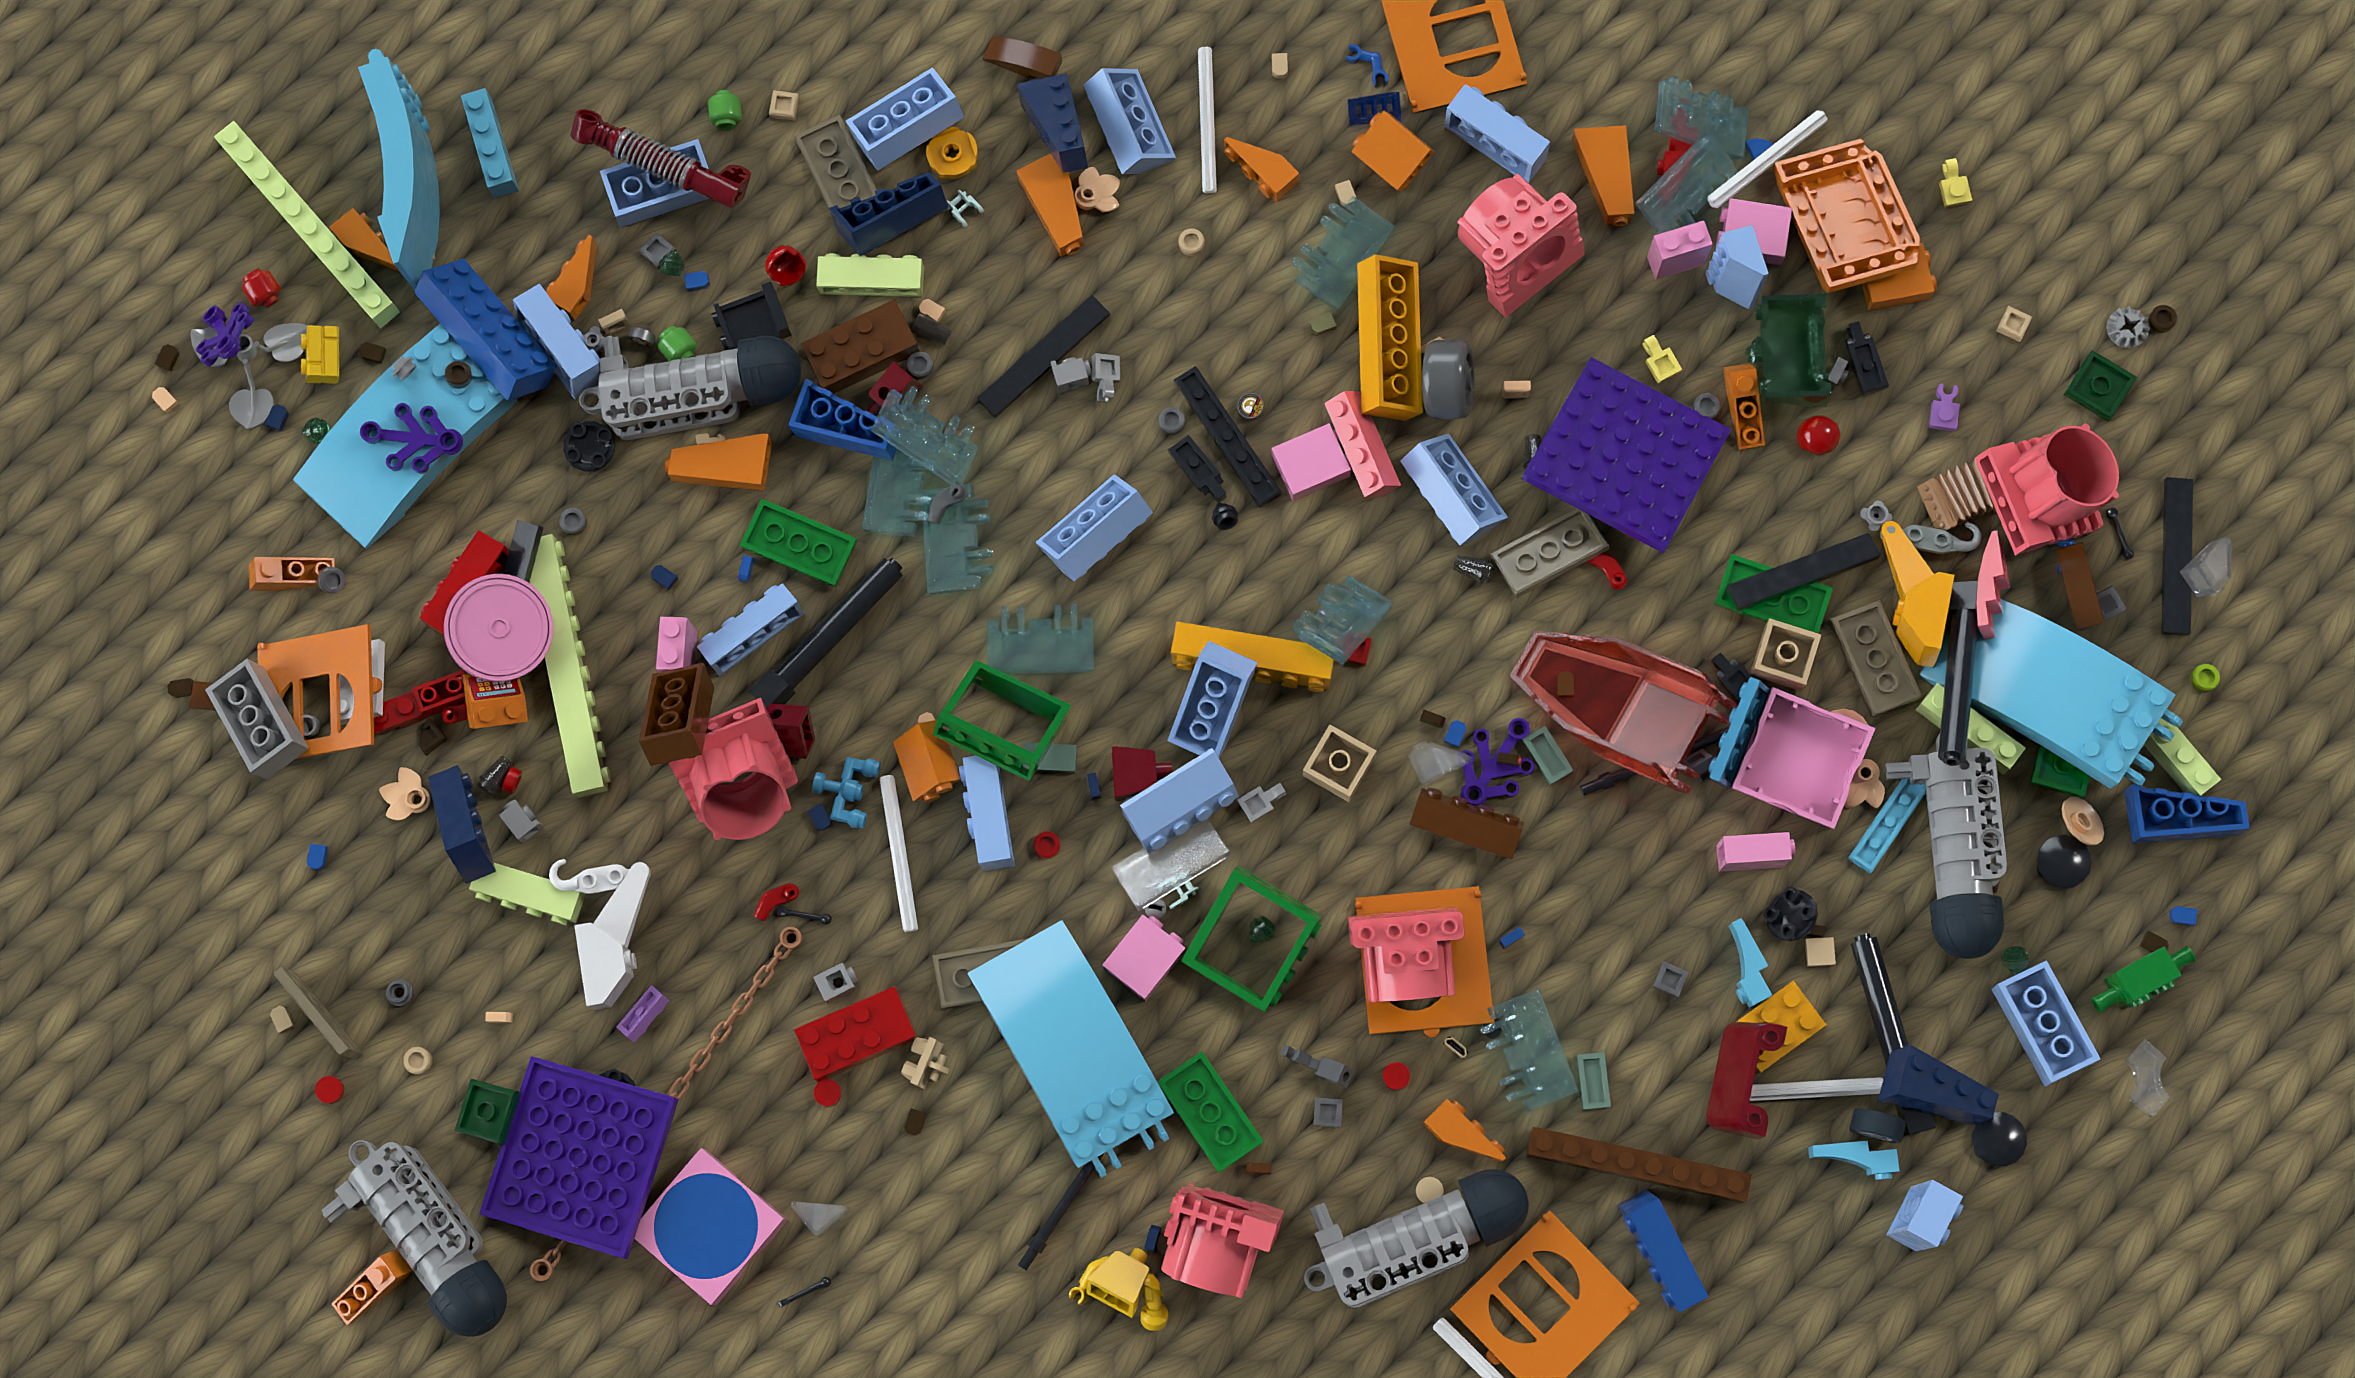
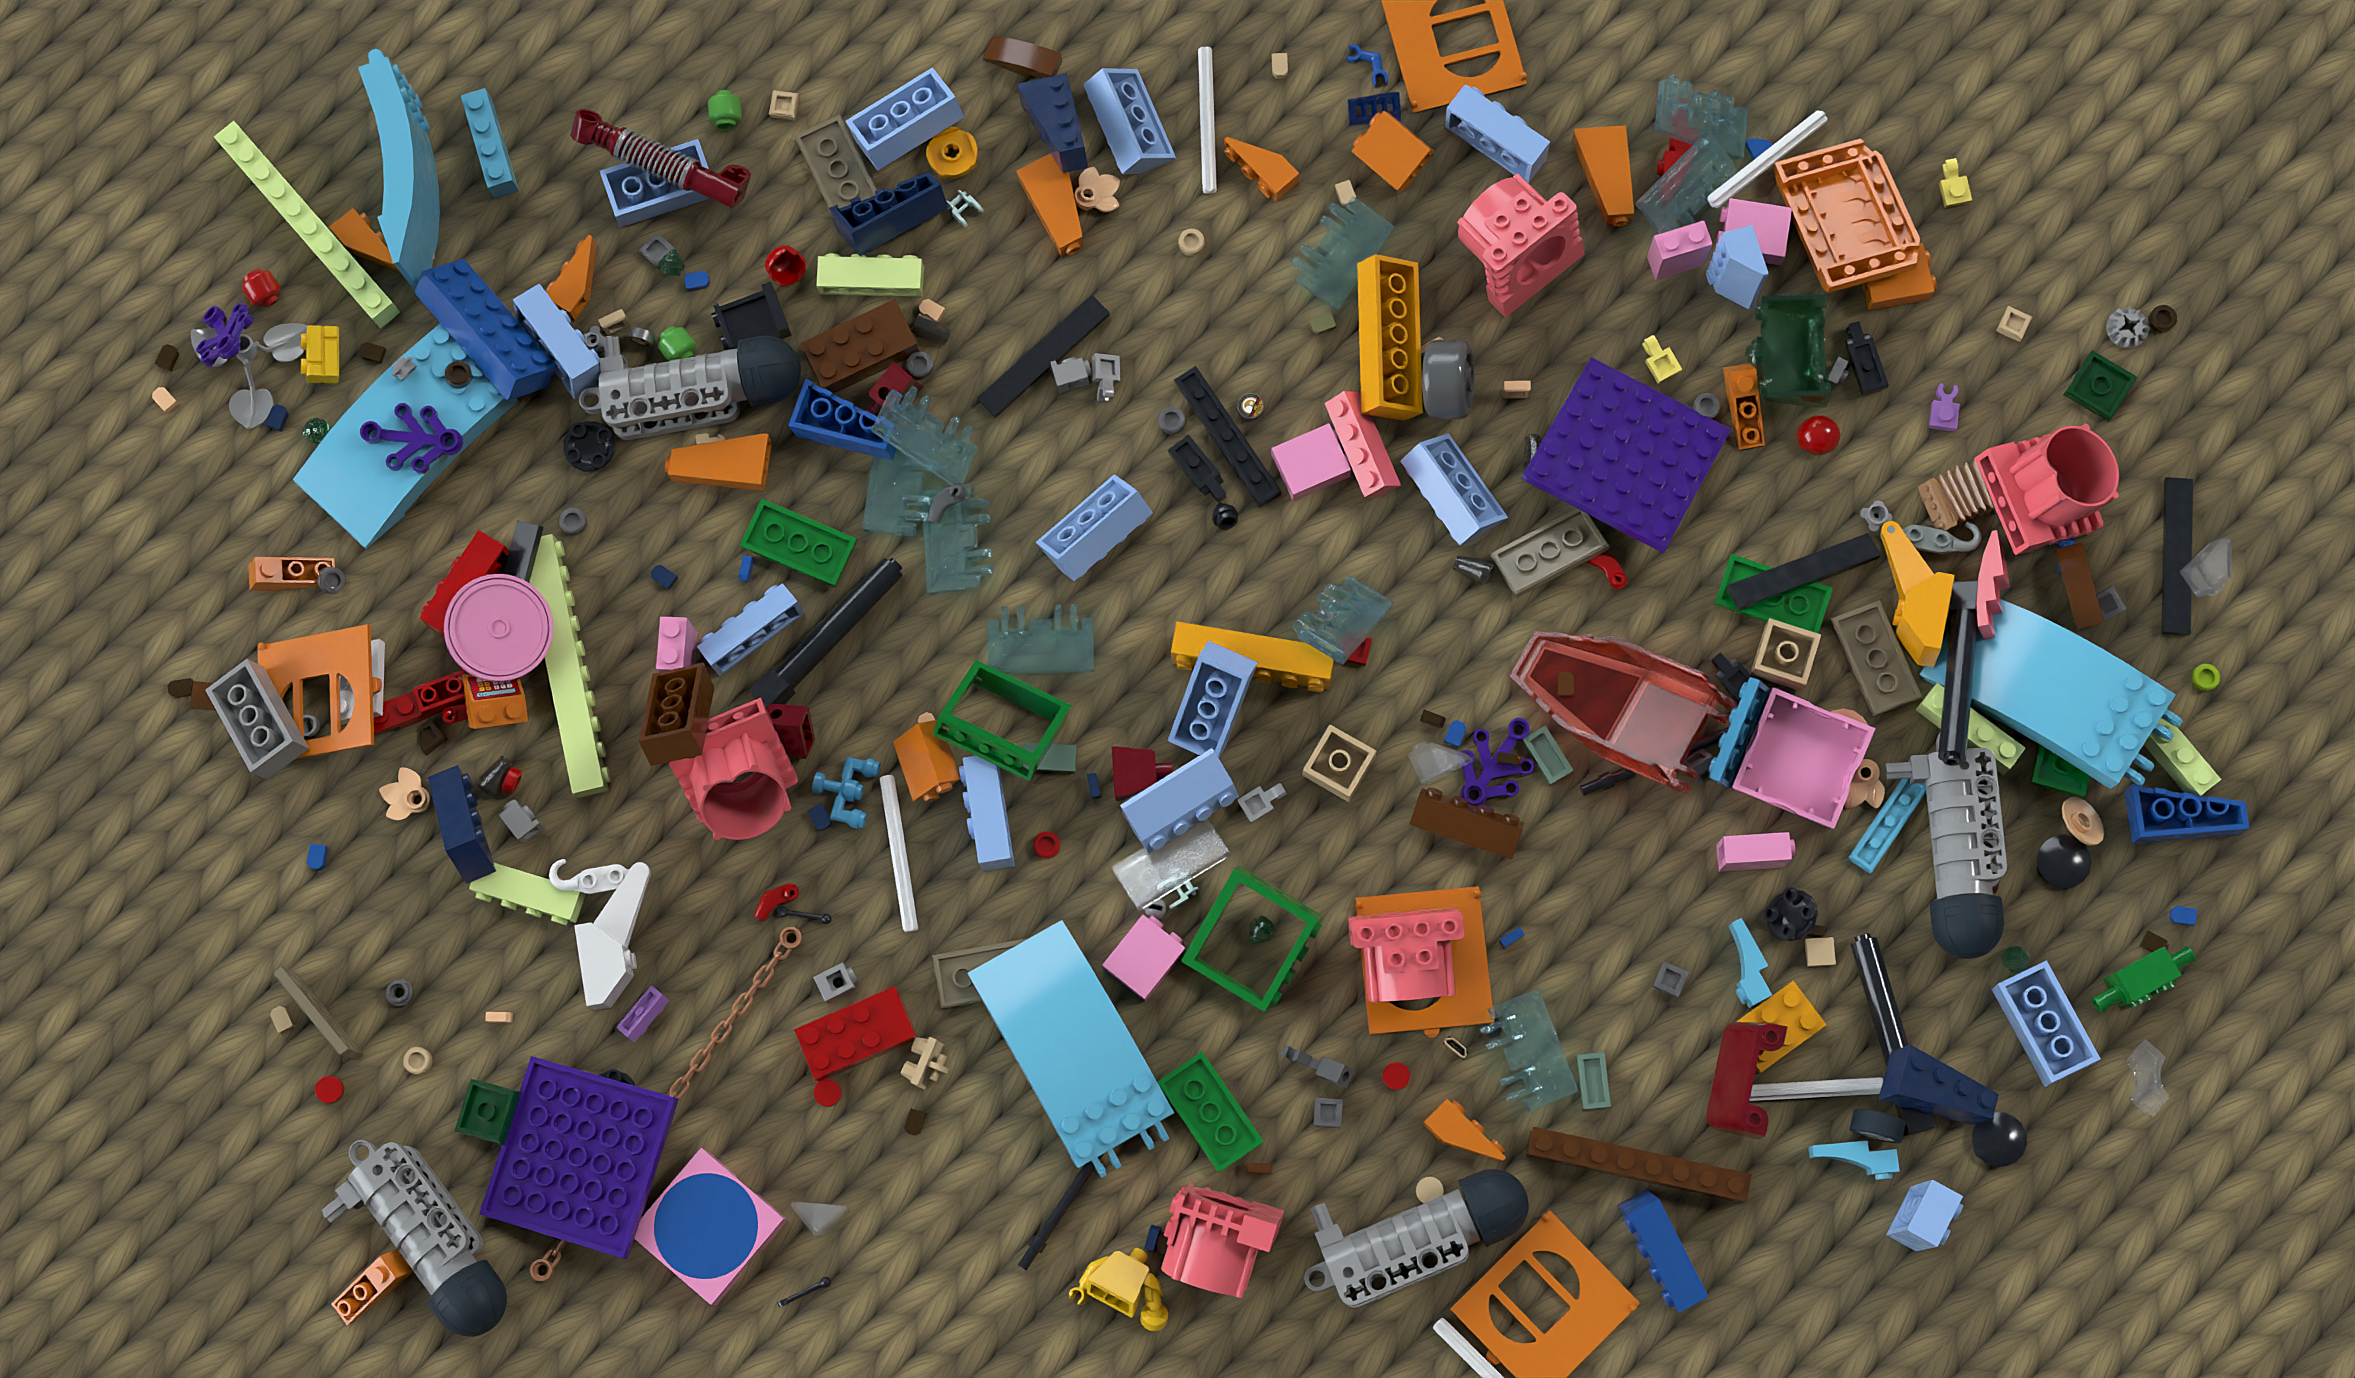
black hinge [2106,507,2134,559] -> none

